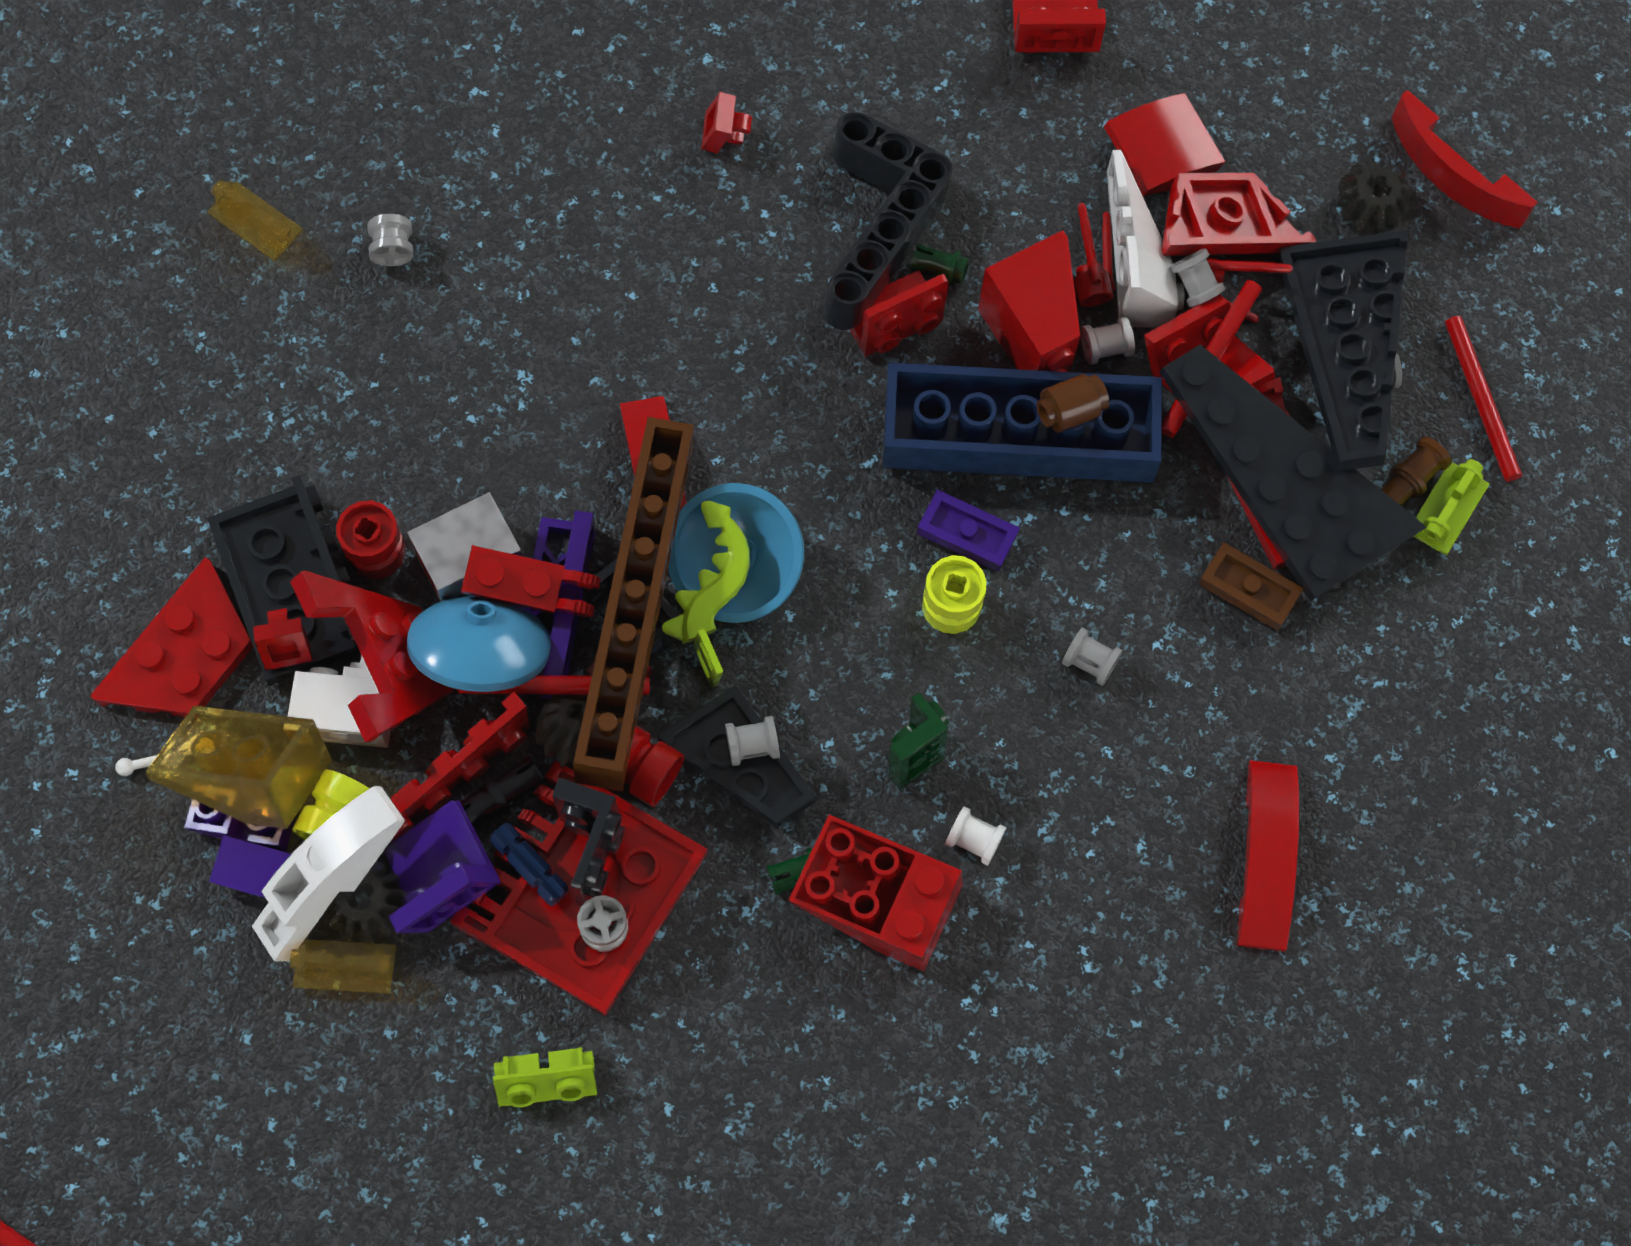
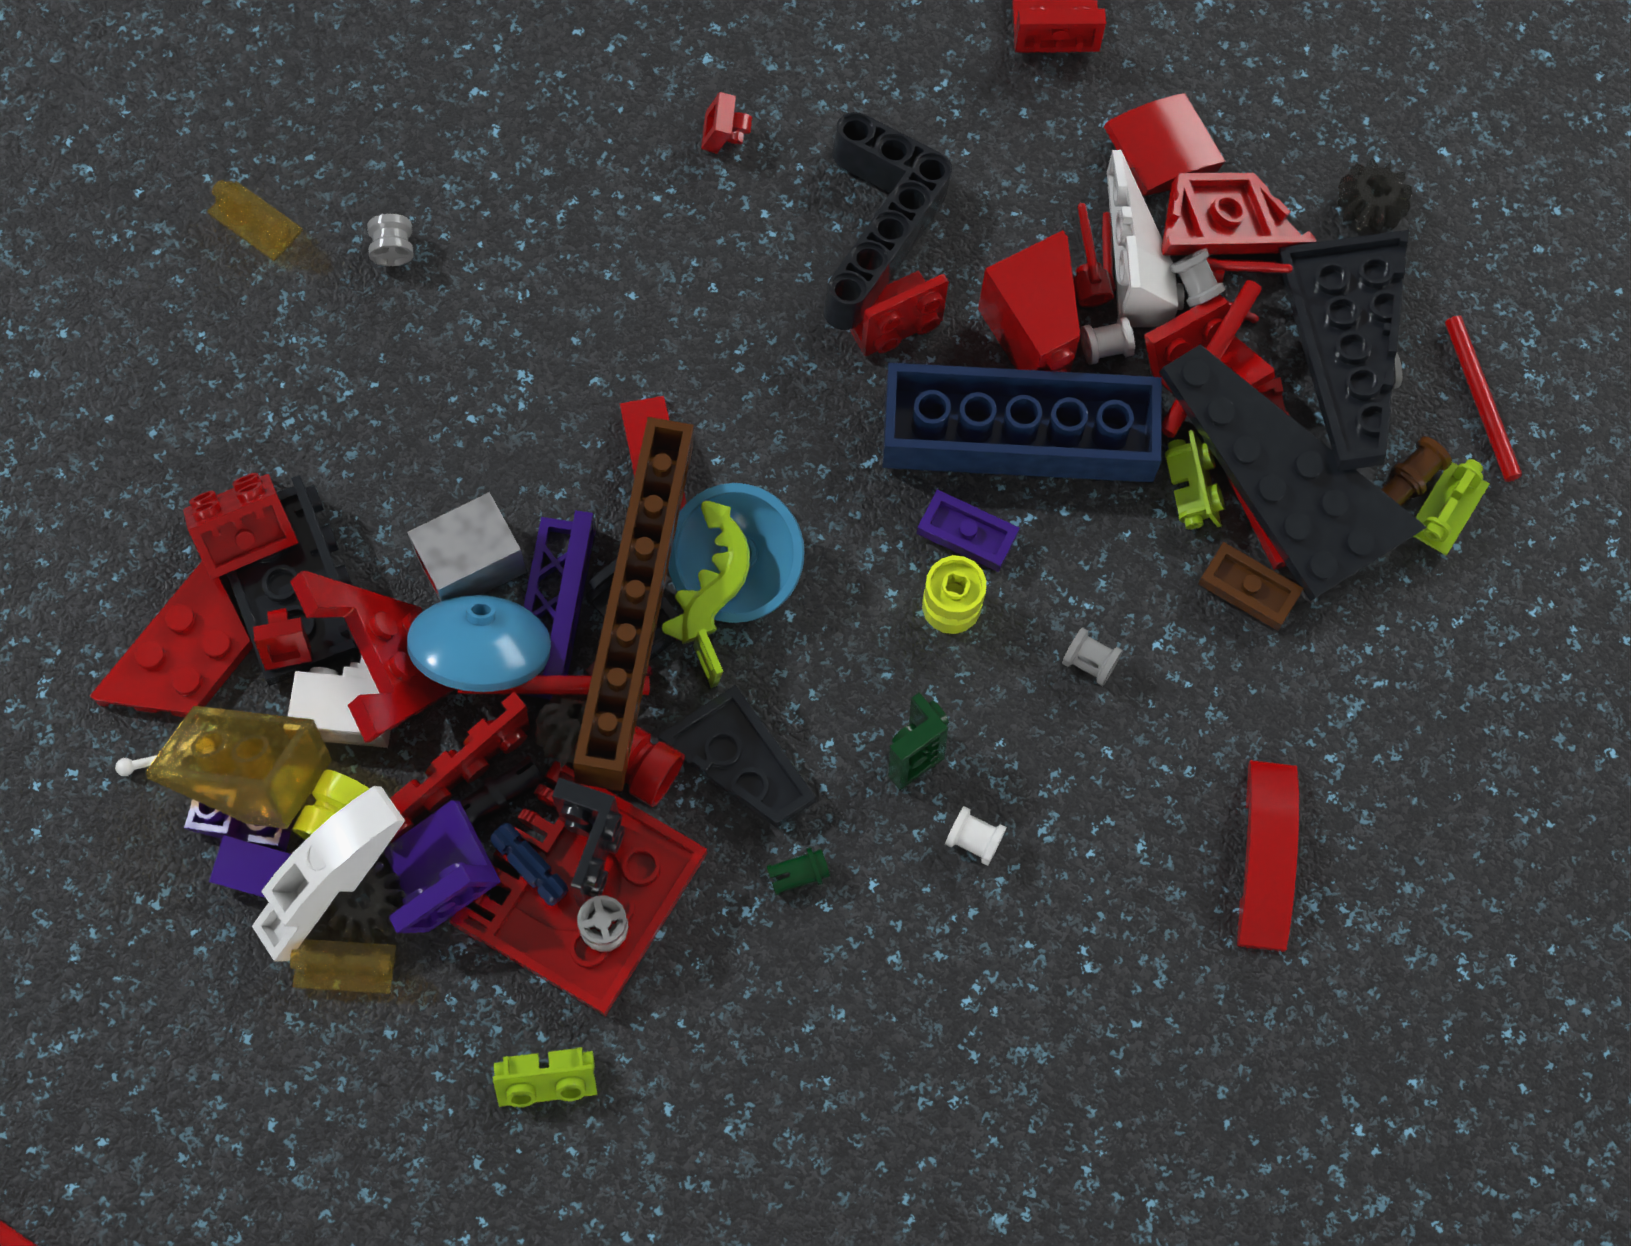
red wheel [336,500,406,579] -> none
red hinge [461,545,601,617] -> none
light grey bush [725,716,780,766] -> none
red slope [788,814,963,972] -> none
dark green pin [911,244,969,286] -> none
reddish brown brick [1037,374,1109,433] -> none
red slope [1391,90,1538,229] -> none
none -> red bracket [183,473,299,580]
none -> lime hinge [1165,430,1225,530]

